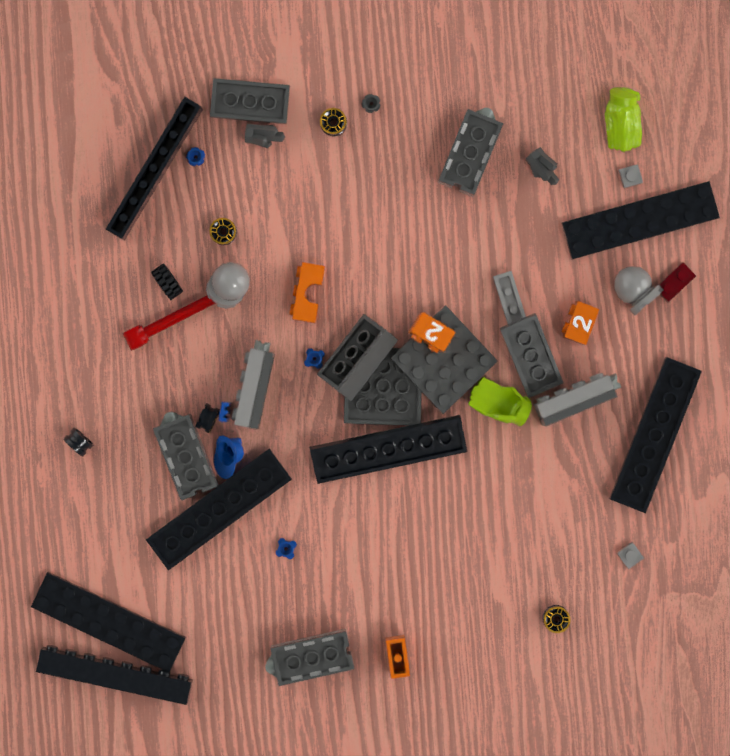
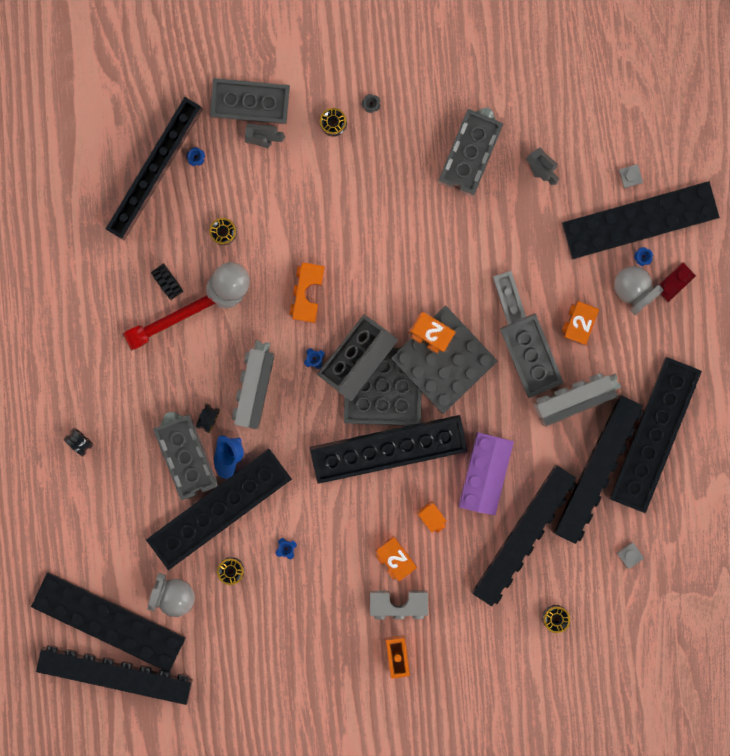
blue tile [219,402,232,422] -> none
dark grey piece [265,629,354,686] -> none
lime hair [468,377,532,427] -> none
lime hair [604,87,642,152] -> none
none -> light grey tile [147,573,195,617]
none -> wheel [217,557,245,585]
none -> light grey arch [370,590,428,619]
none -> orange brick [375,536,417,582]
none -> orange brick [417,501,447,533]
none -> medium lavender slope [458,432,514,515]
none -> black brick [472,465,576,607]
none -> black brick [553,395,643,544]
none -> blue plate [634,247,653,266]

